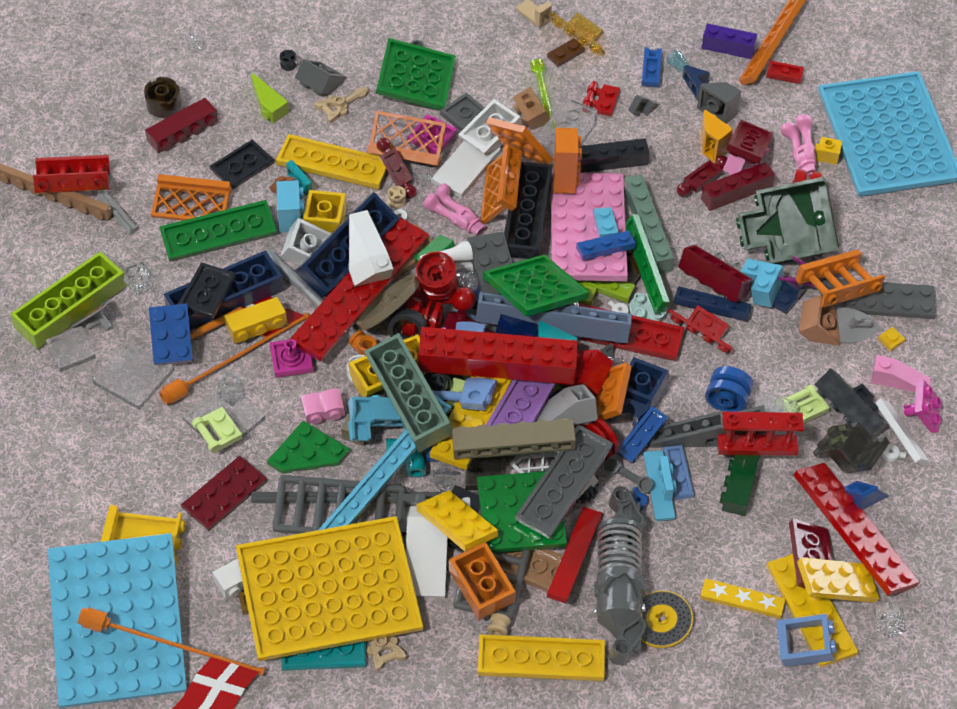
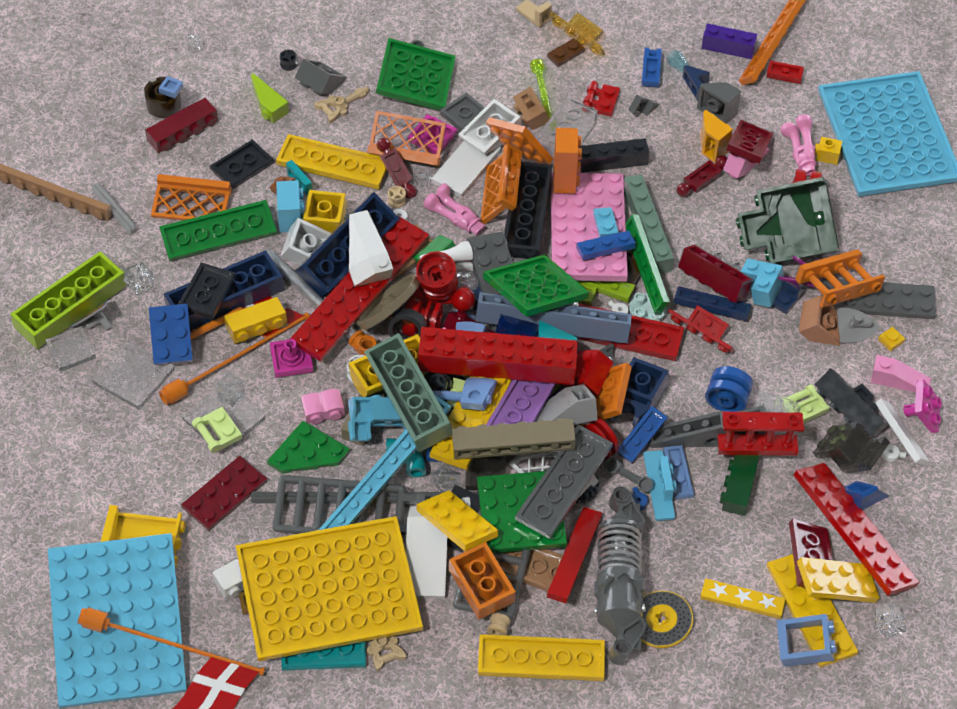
red fence [33,155,110,193] -> none
dark red brick [701,162,775,211] -> none
none -> medium blue plate [159,76,183,98]

